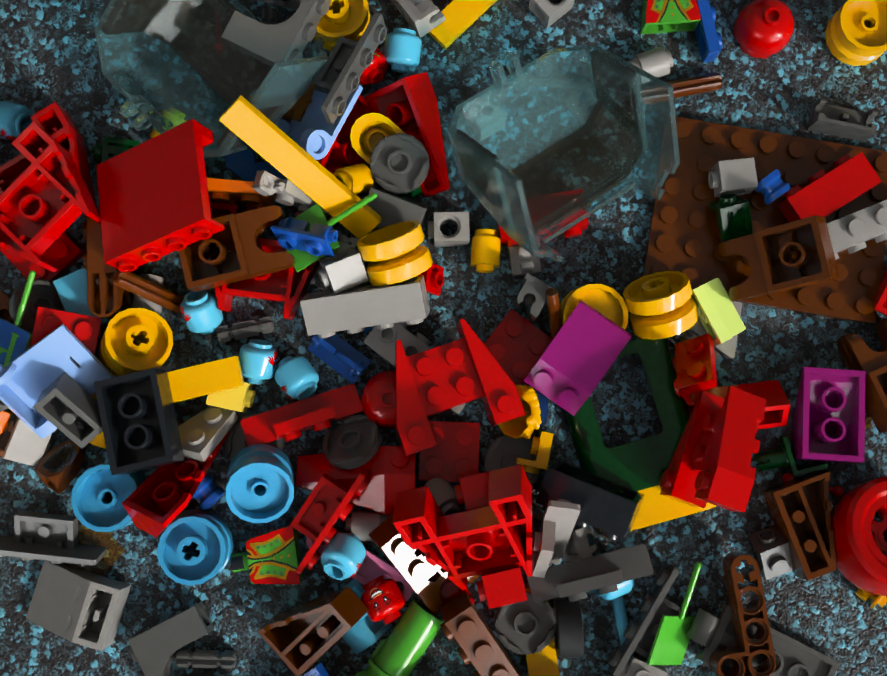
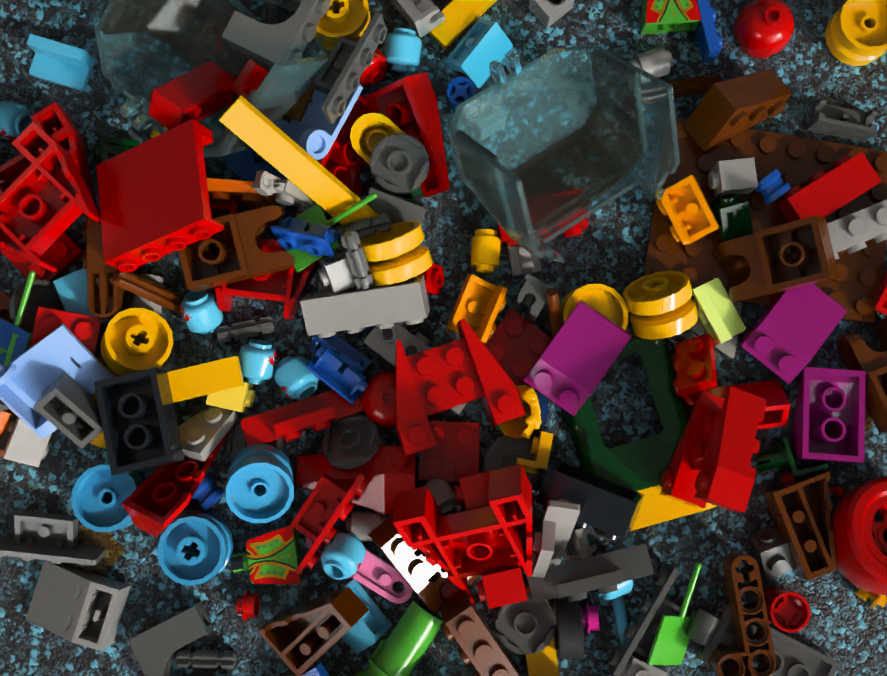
reddish brown rock [34,440,86,494] -> none
yellow brick [333,163,374,195] -> none
red head [360,575,405,625] -> none
light grey brick [428,211,470,247] -> none
none -> medium azure panel [26,34,95,91]
none -> red brick [148,61,236,130]
none -> red bracket [231,59,276,112]
none -> red plate [236,590,260,621]
none -> blue hinge [305,346,369,405]
none -> dark grey axle [334,213,392,244]
none -> dark grey axle [340,230,374,290]
none -> medium azure panel [444,18,513,88]
none -> light orange bracket [446,274,508,343]
none -> blue wheel [447,77,476,112]
none -> dark pink plate [581,603,599,634]
none -> light orange bracket [656,175,721,245]
none -> reddish brown wedge [683,69,792,151]
none -> magenta slope [739,284,847,384]
none -> red wheel [763,585,811,633]

